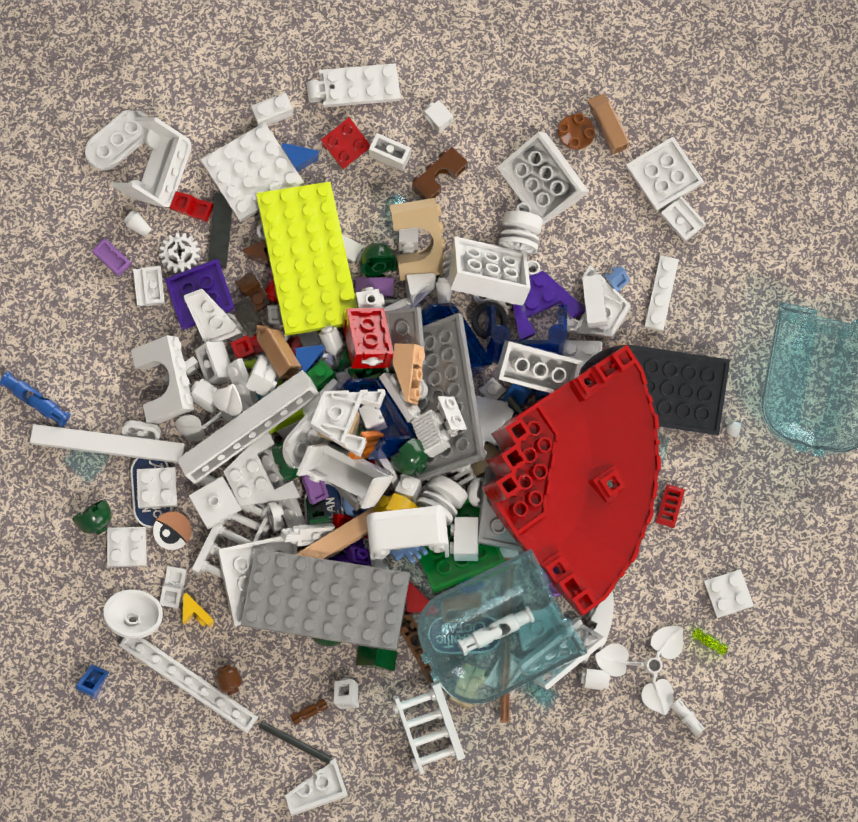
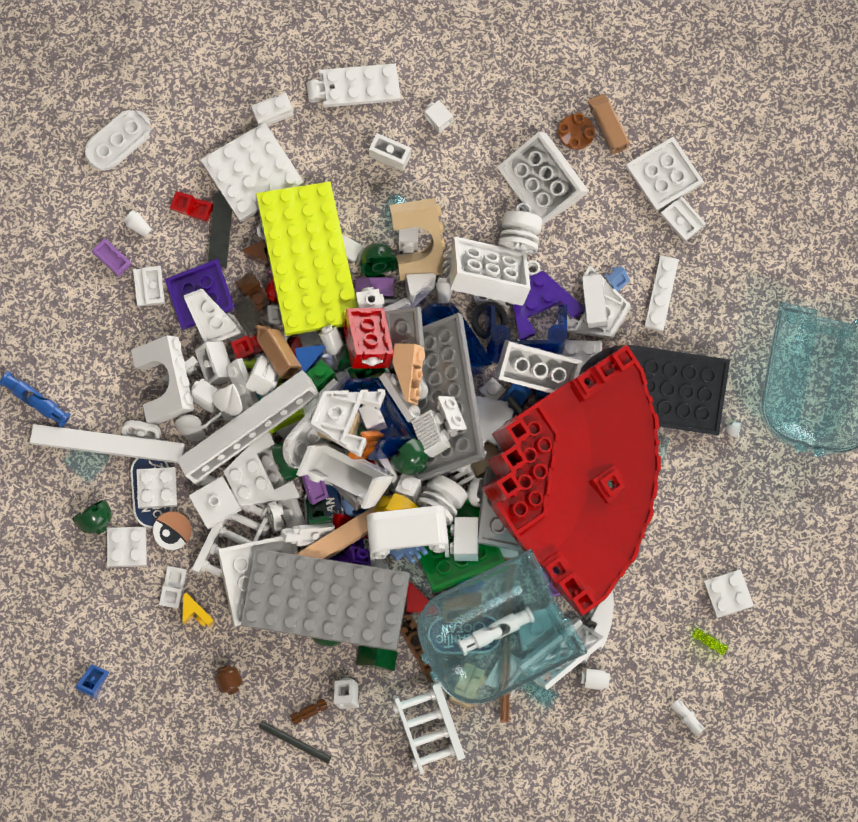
white dish [103,590,163,639] -> none
white windscreen [112,117,191,207] -> none
white tile [119,637,258,734] -> none
white gear [159,233,201,274] -> none
blue slope [281,143,319,172] -> none
white wing [285,758,348,816] -> none
red hinge [321,117,371,169] -> none
reddish brown arch [412,147,468,200] -> none
white plant [595,626,683,715] -> none
red slope [656,484,685,528] -> none

